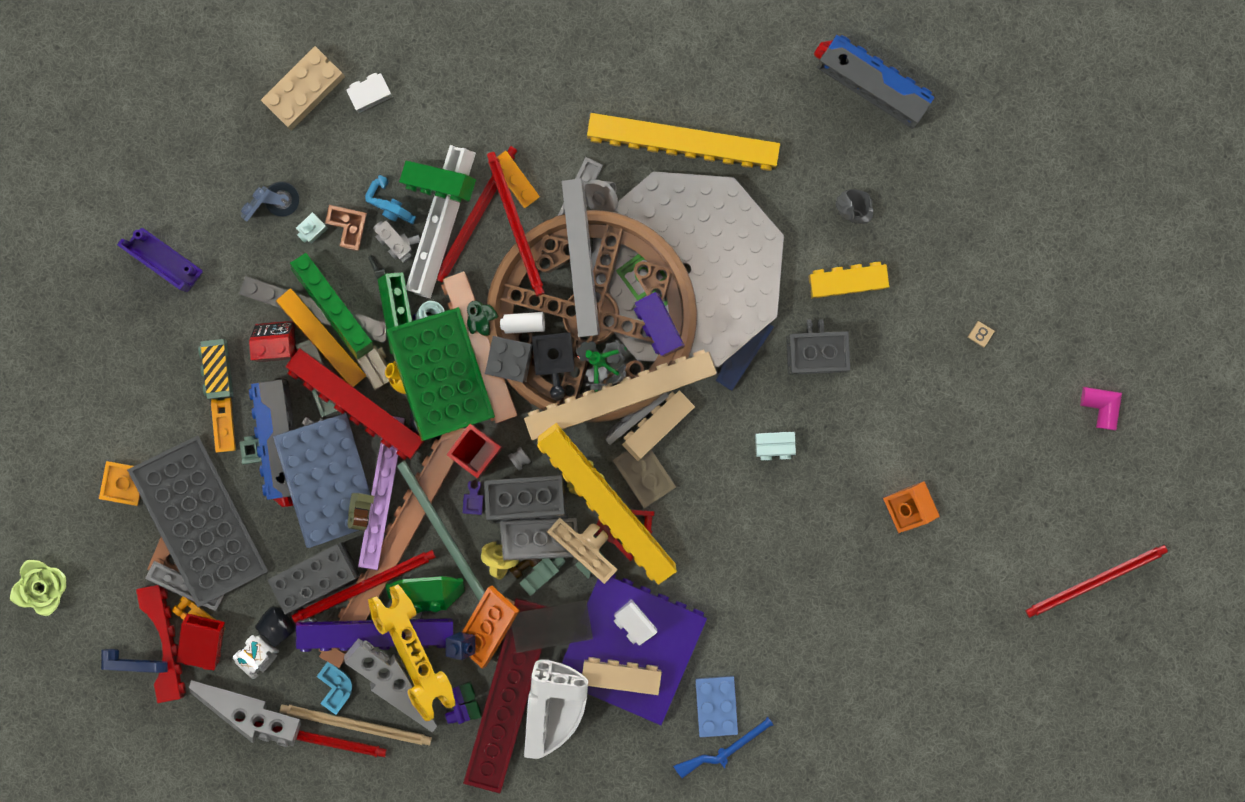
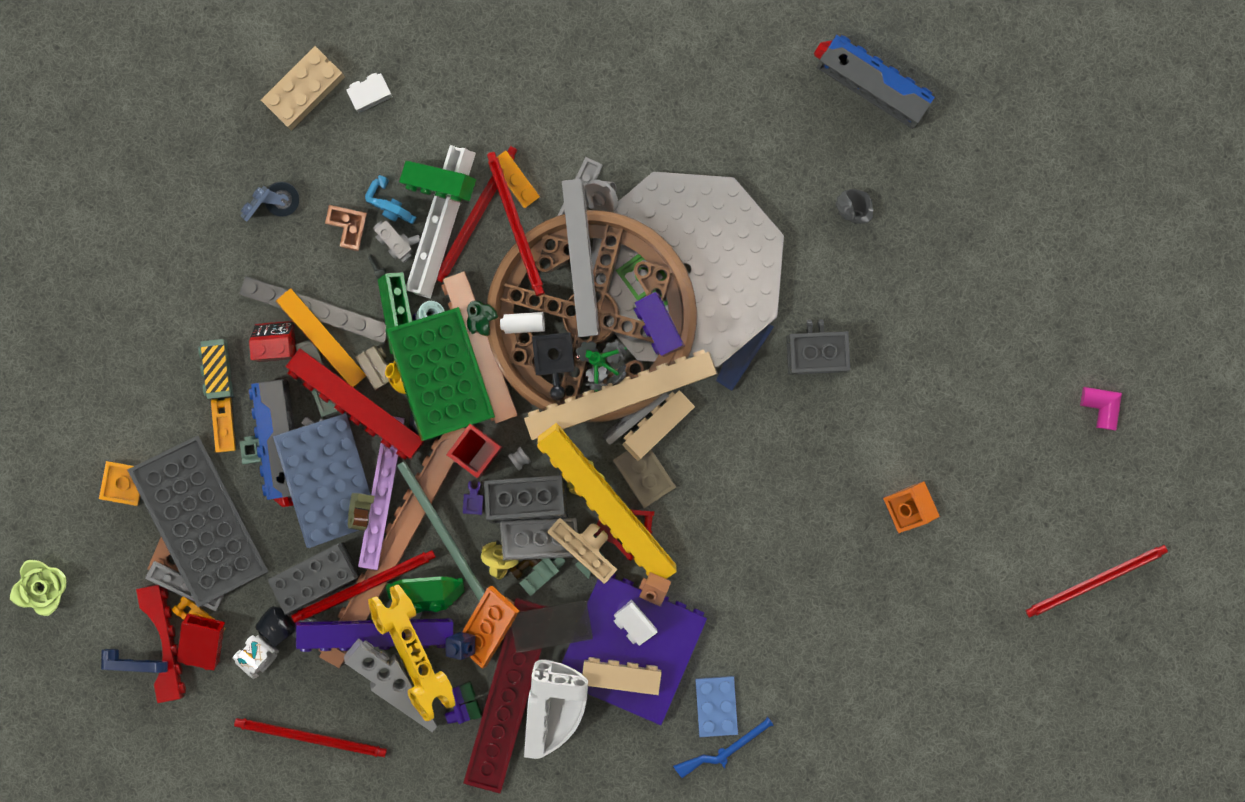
dark purple piece [117,228,203,292] -> none
light grey brick [189,680,301,747] -> none
tan piece [280,705,432,746] -> none
green brick [290,253,373,360] -> none
light aqua brick [296,212,328,244] -> none
medium azure plate [317,662,352,715] -> none
dark grey brick [485,336,533,383] -> none
yellow brick [587,113,780,171] -> none
light aqua brick [755,432,796,460] -> none
yellow brick [808,262,889,299] -> none
tan tile [967,321,995,348] -> none
none -> nougat brick [639,572,671,606]

